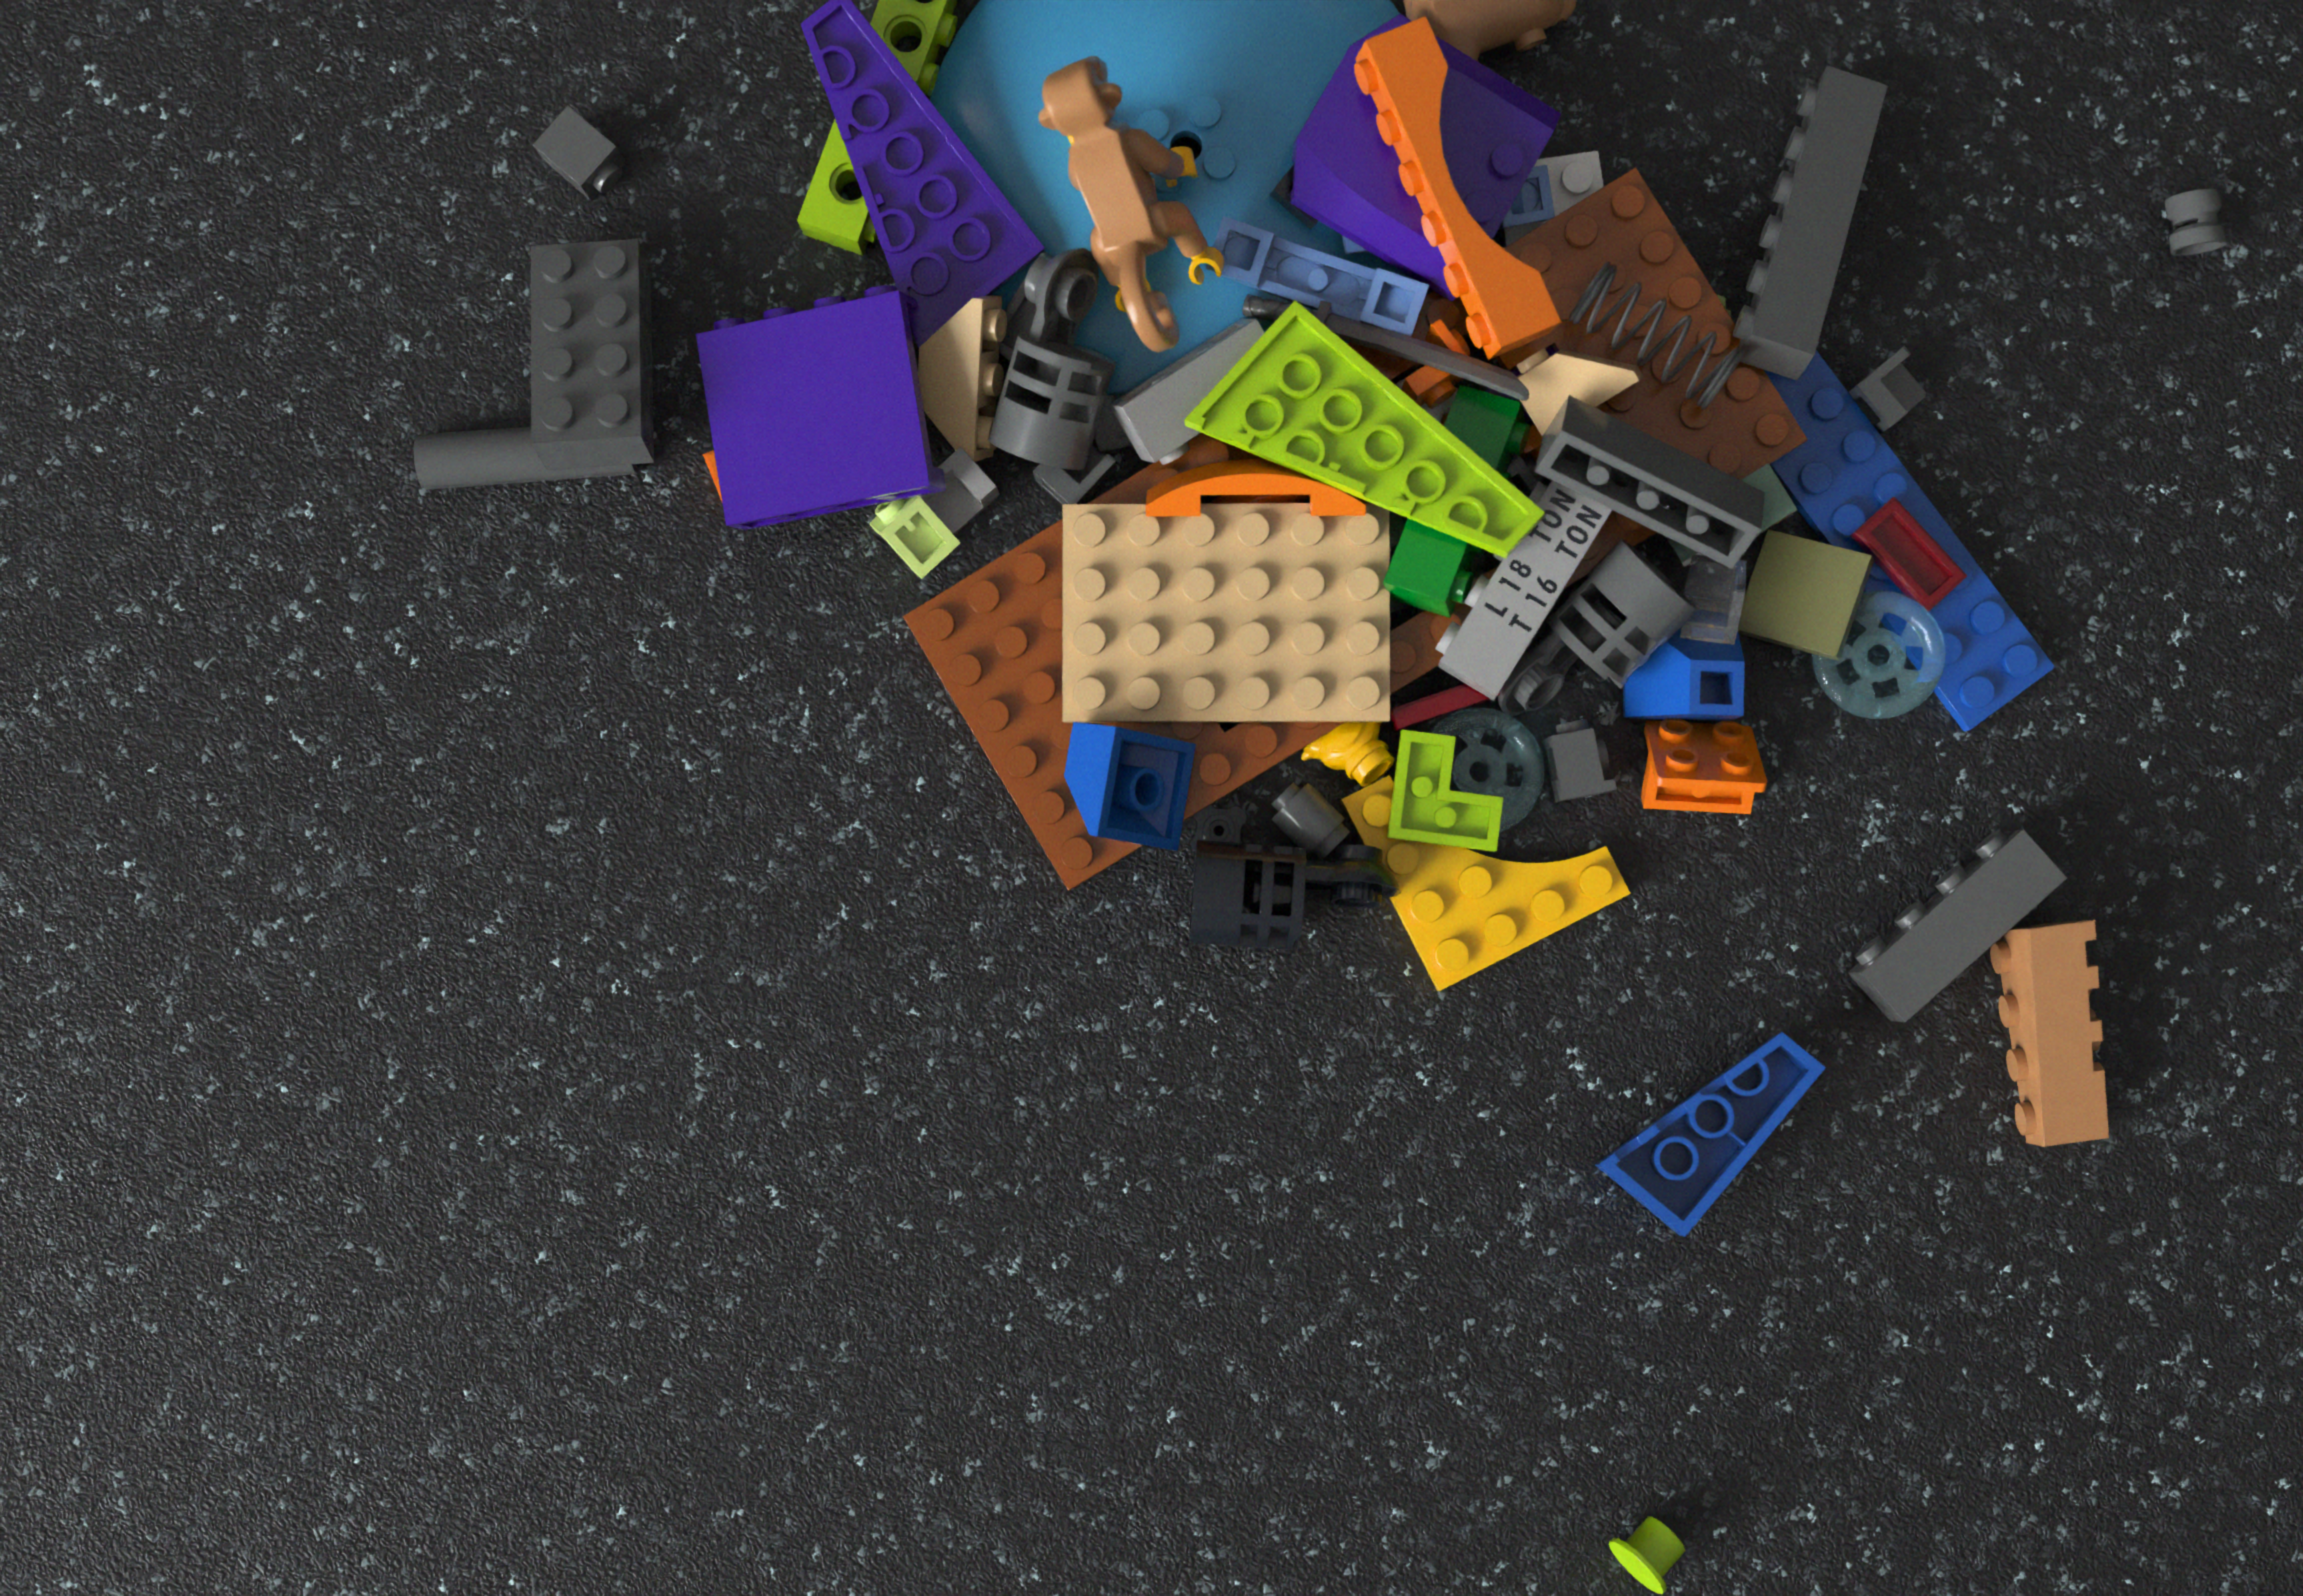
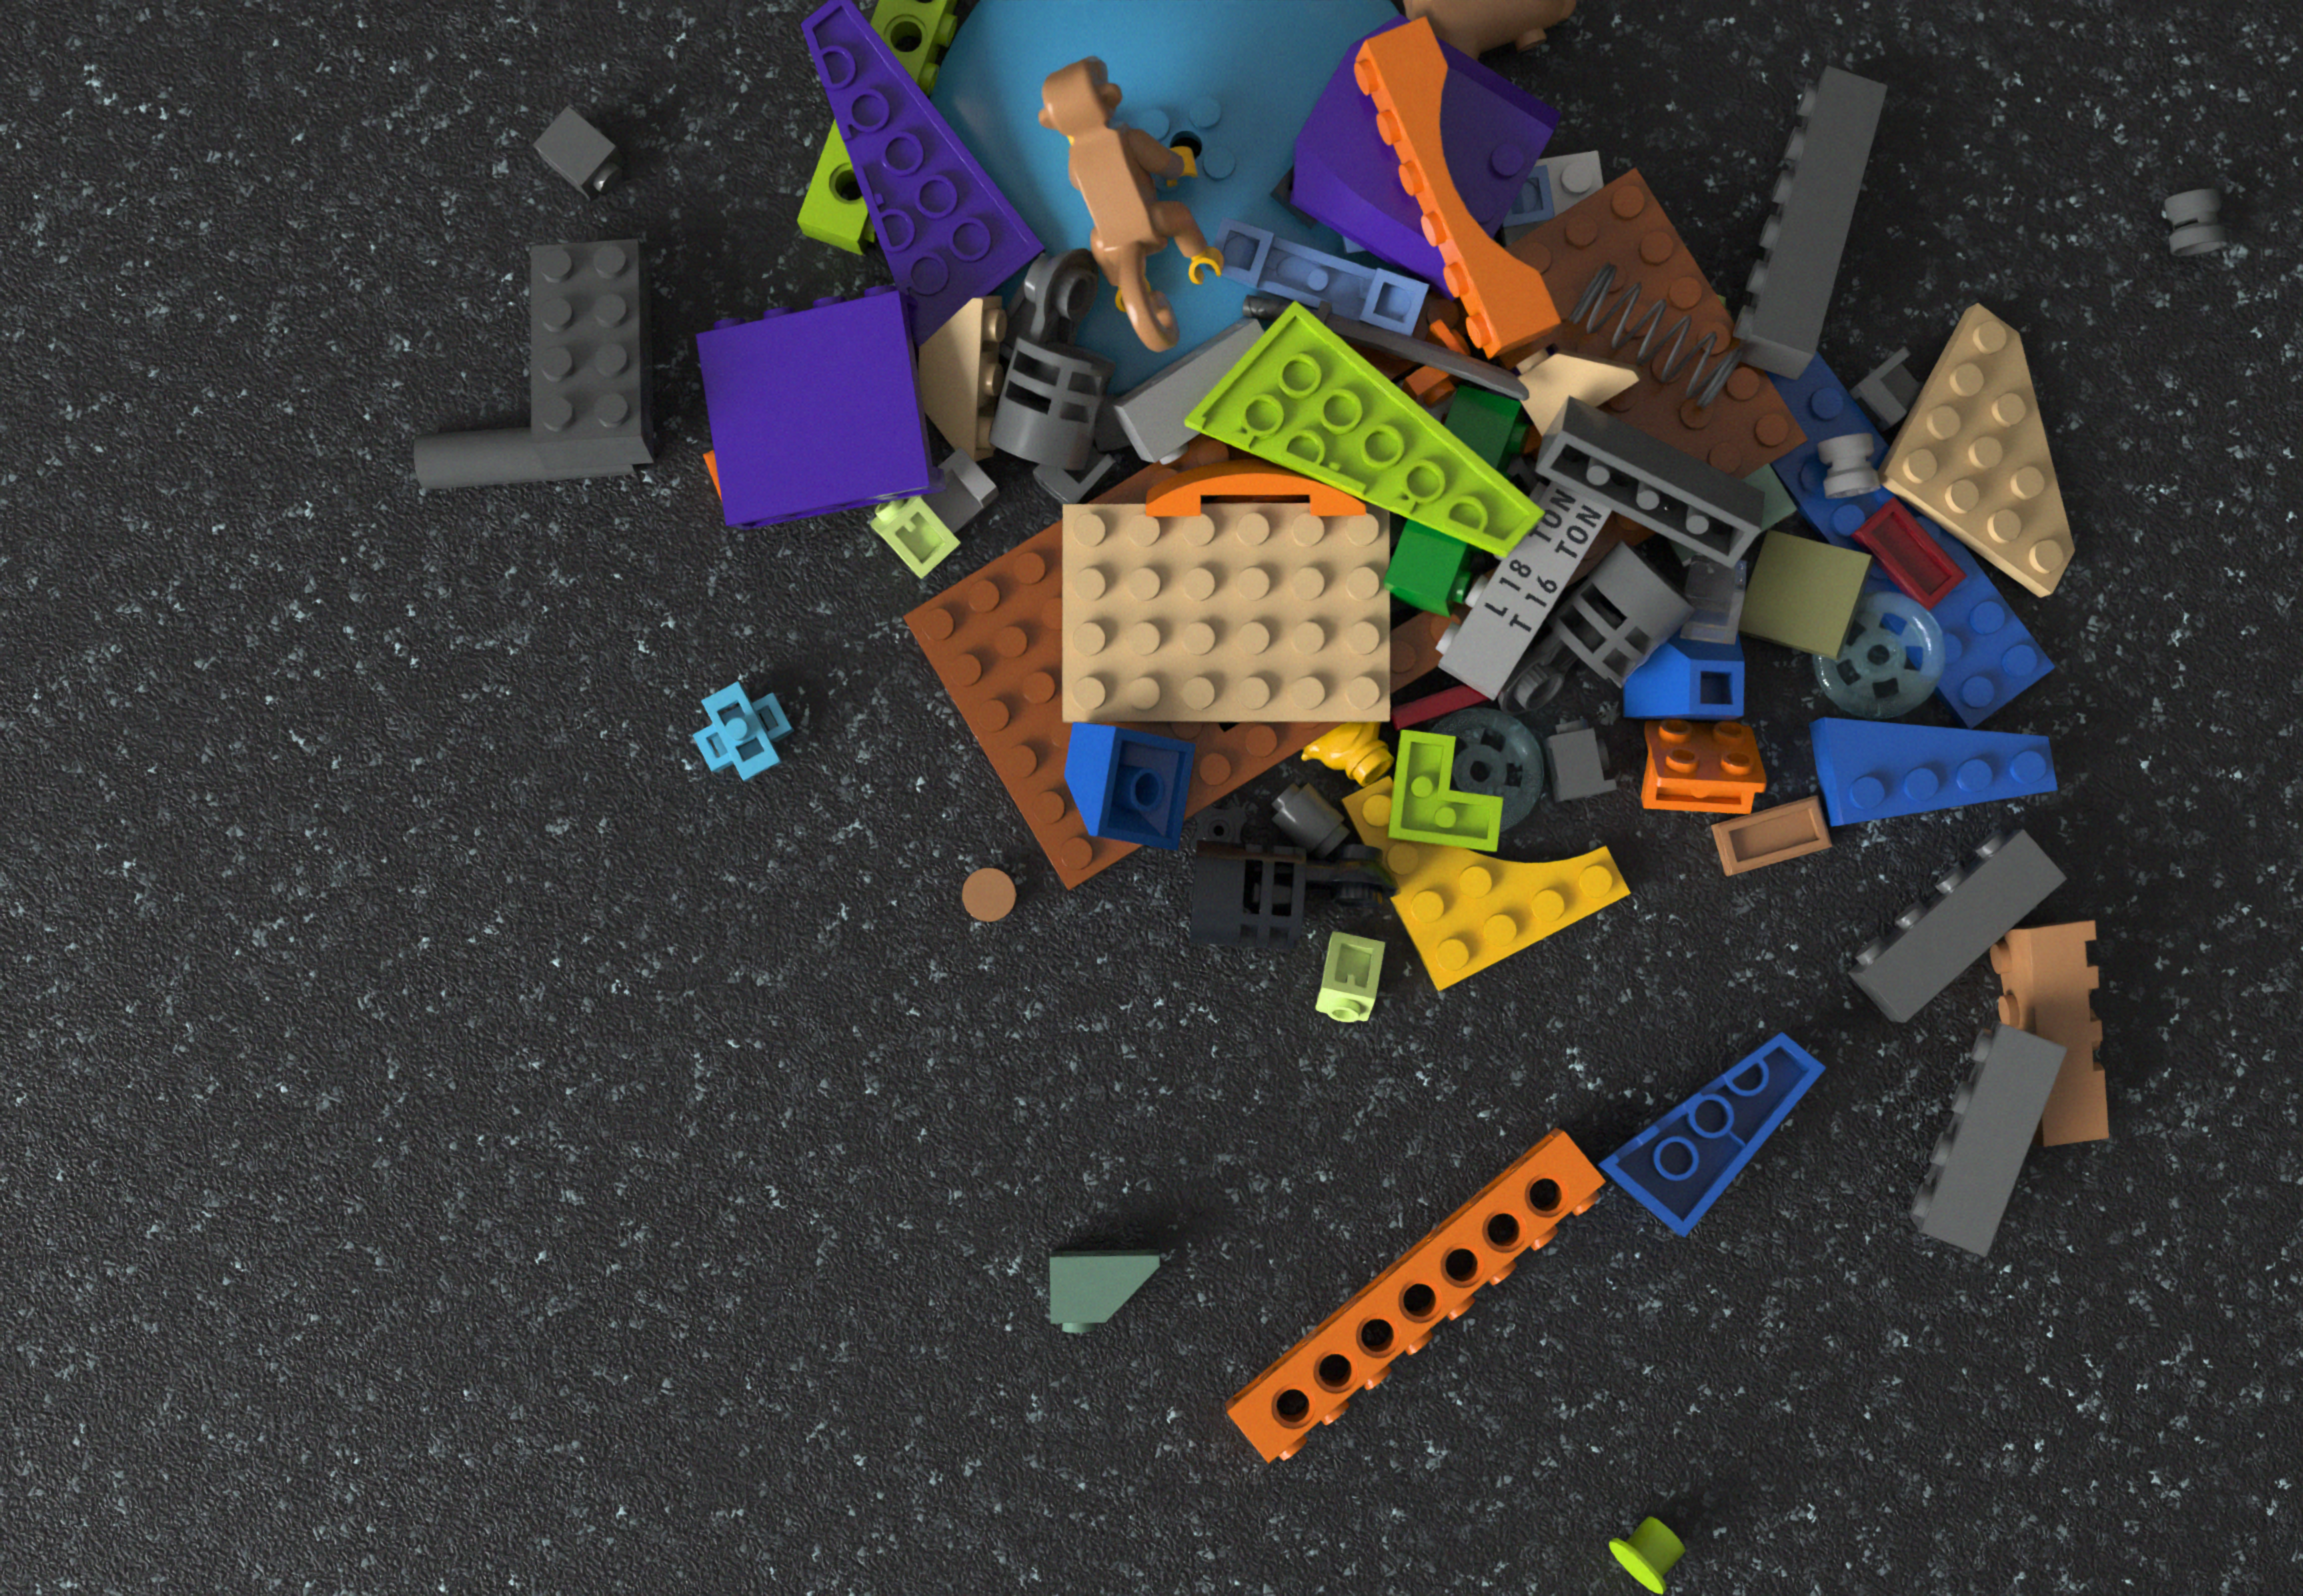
none -> medium azure piece [693,681,794,782]
none -> medium nougat tile [962,868,1017,922]
none -> sand green slope [1050,1249,1160,1333]
none -> orange brick [1225,1127,1606,1464]
none -> yellowish green bracket [1315,931,1385,1022]
none -> medium nougat tile [1711,795,1833,876]
none -> blue wedge [1808,717,2058,828]
none -> light grey wheel [1817,433,1881,499]
none -> tan plate [1877,303,2075,598]
none -> dark grey wedge [1910,1020,2068,1257]

